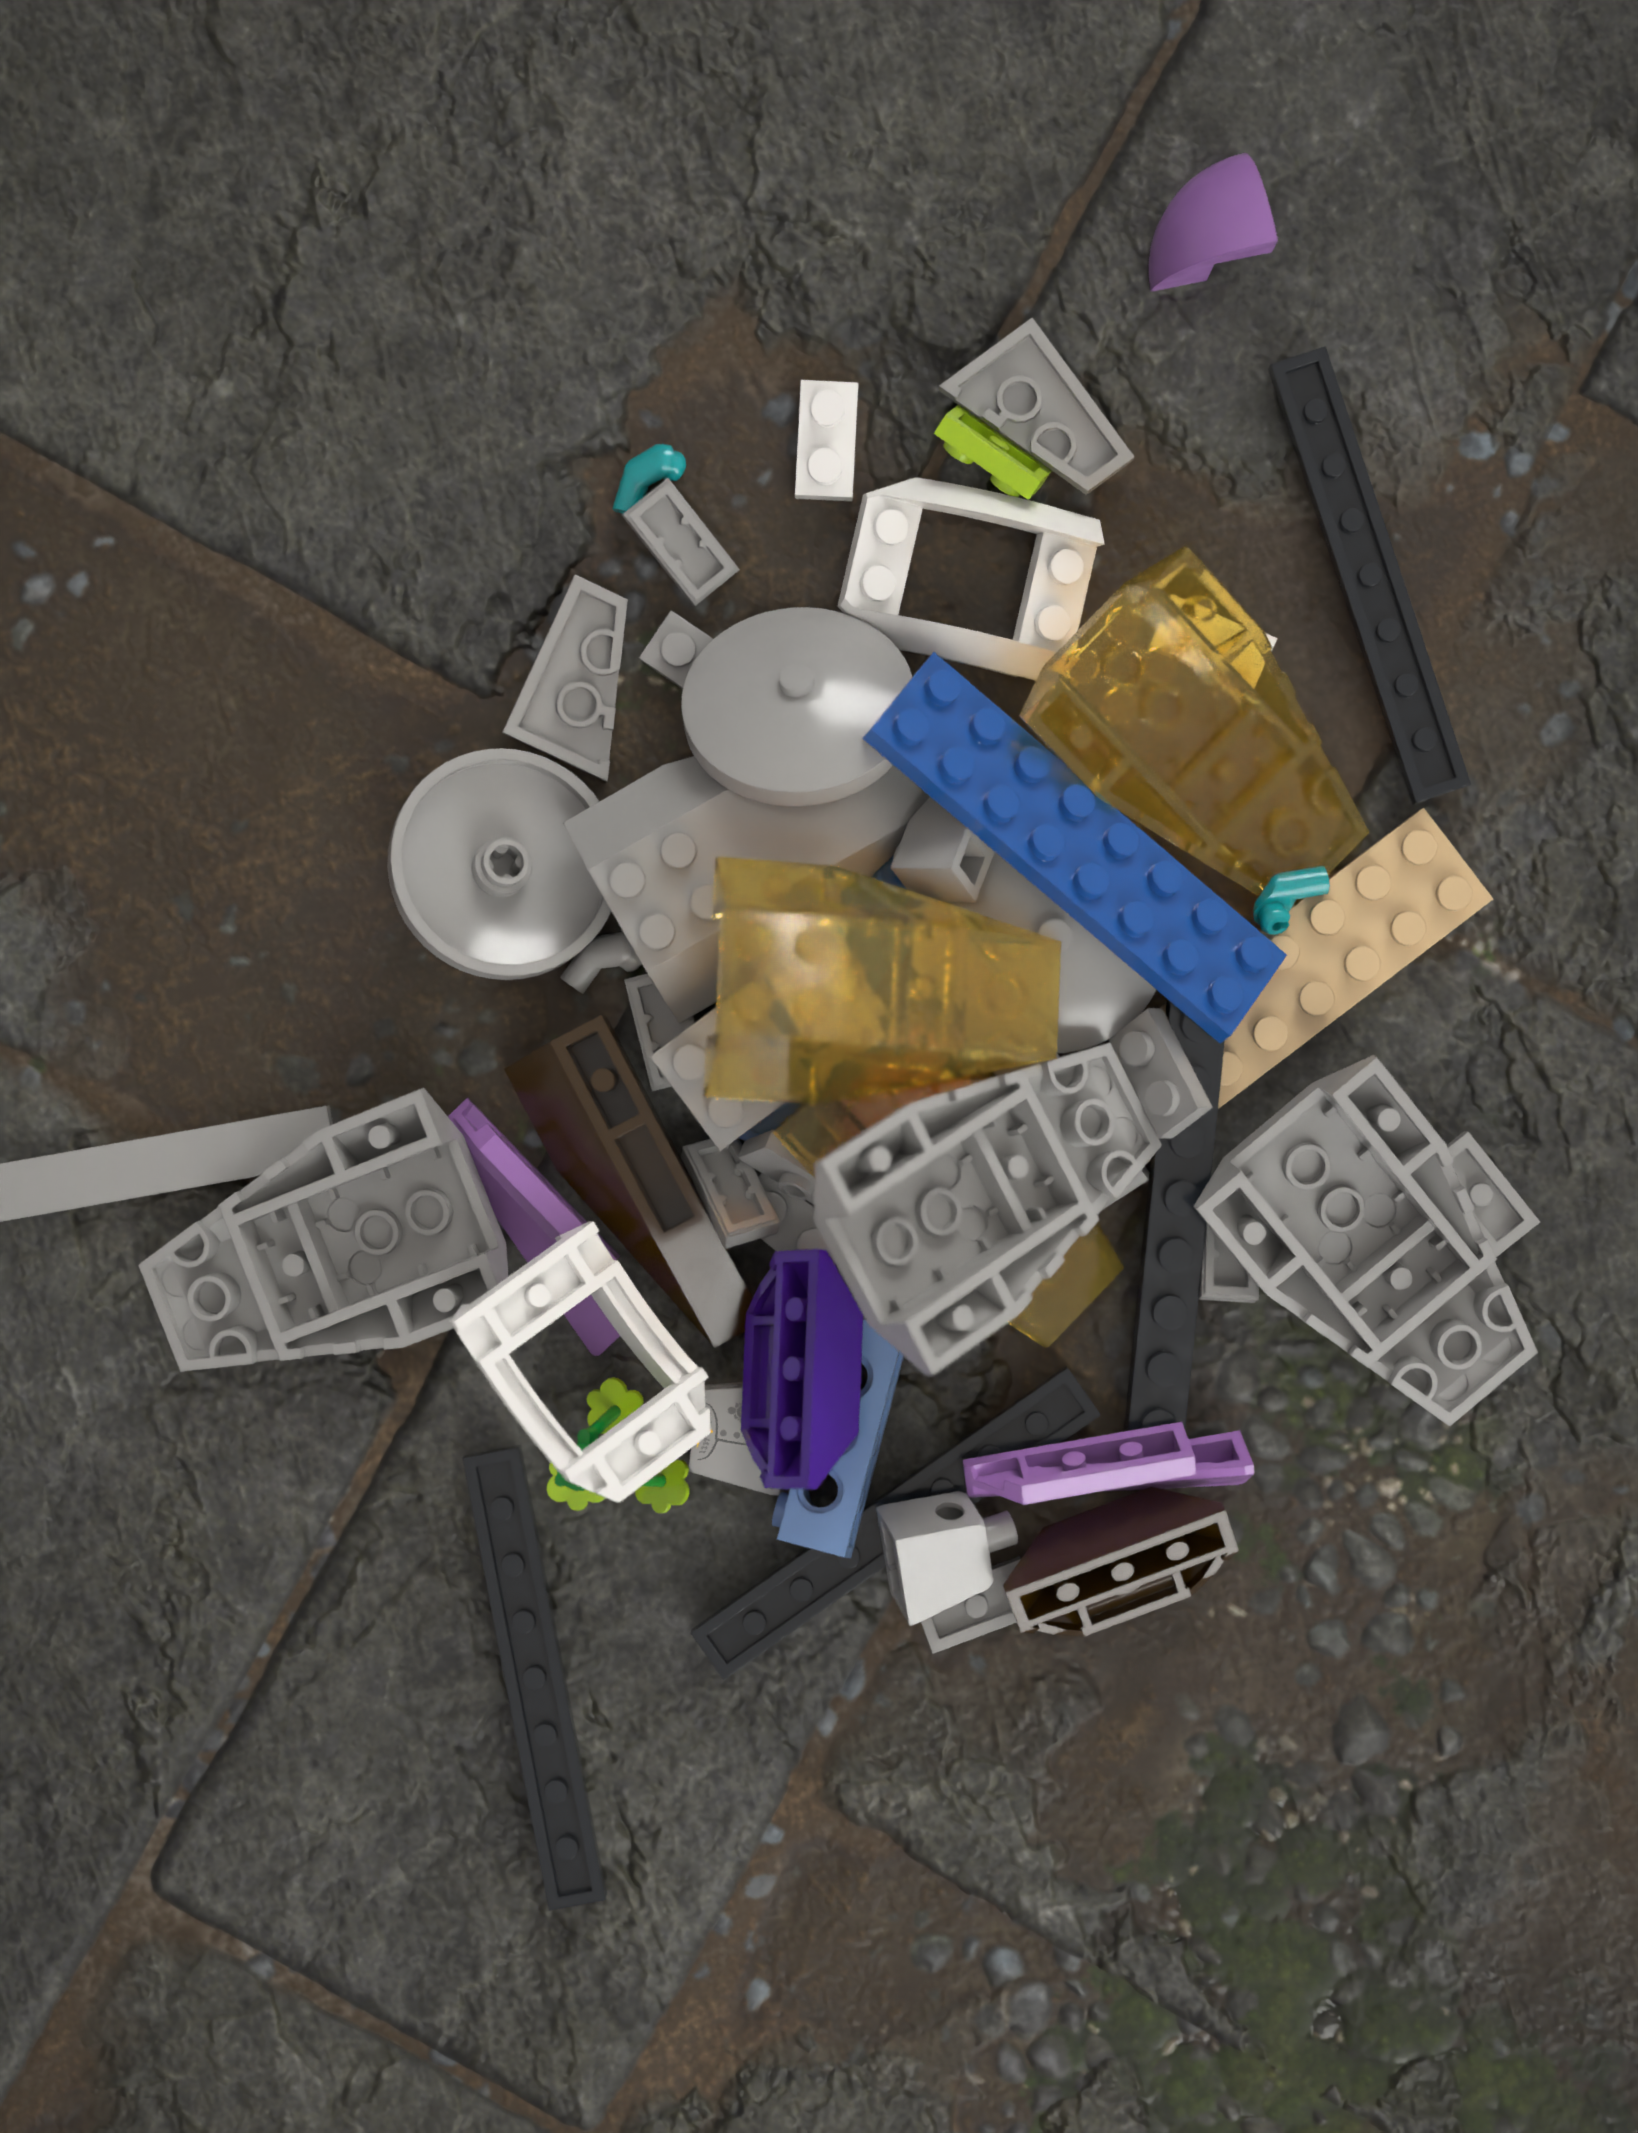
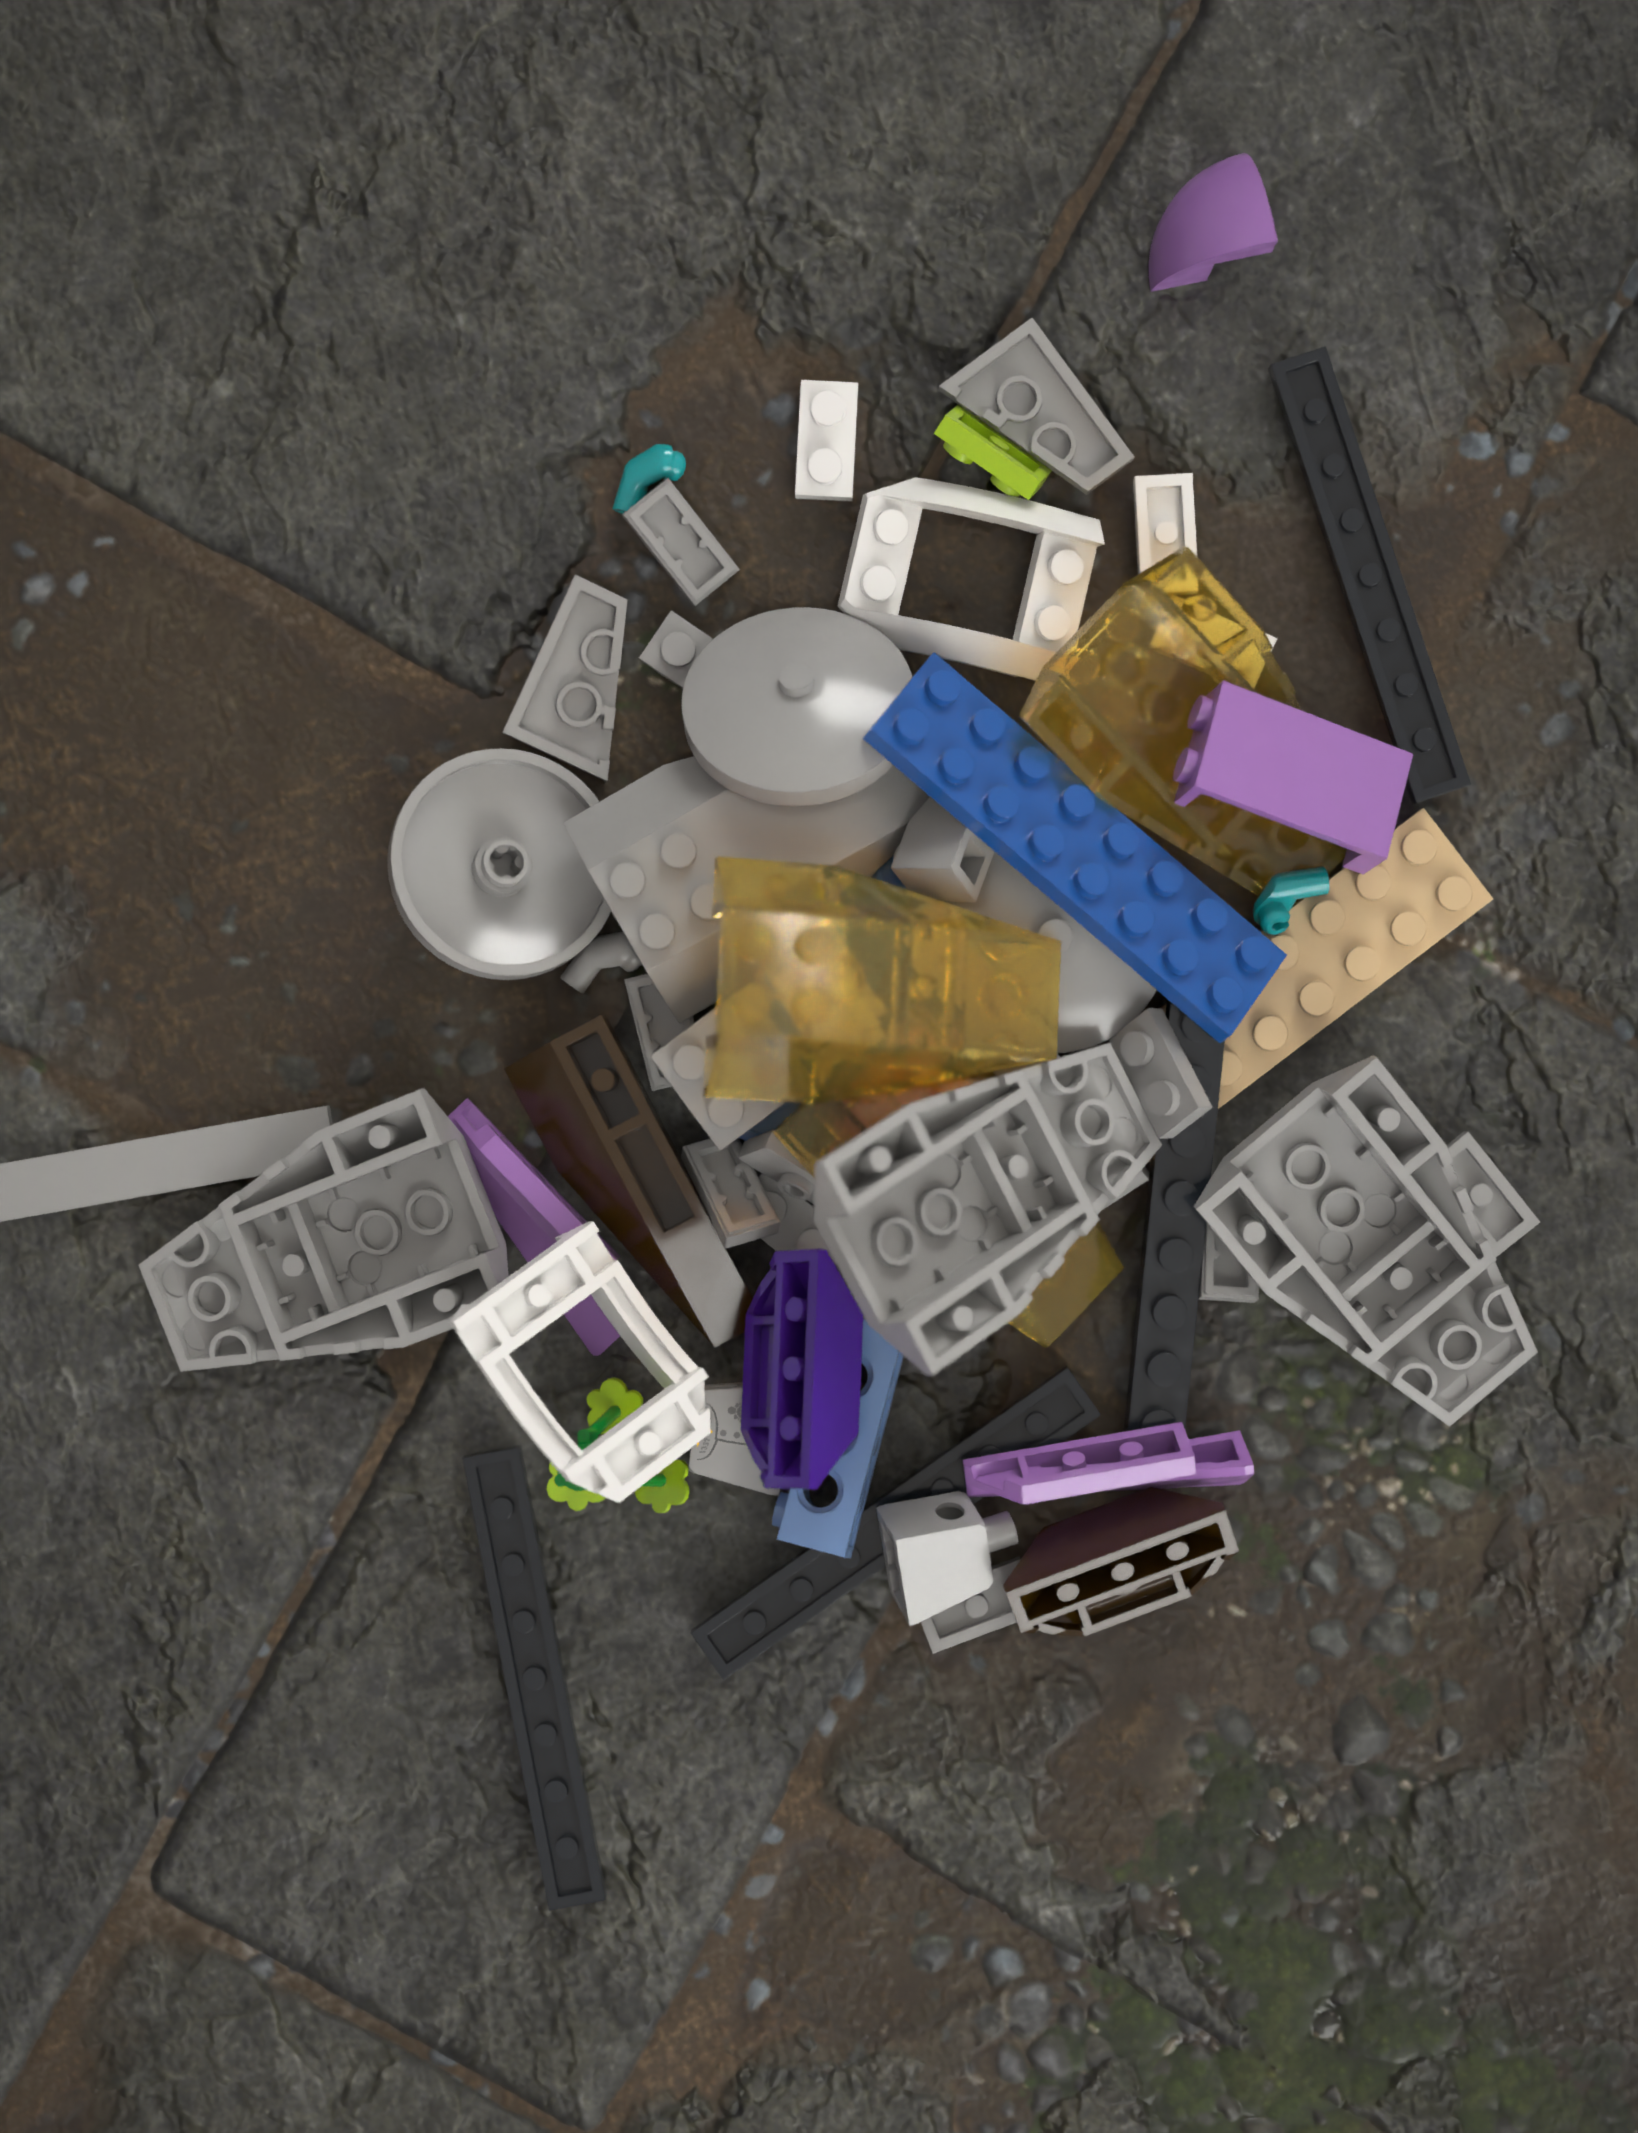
none -> white plate [1133,473,1199,595]
none -> medium lavender panel [1173,680,1413,874]

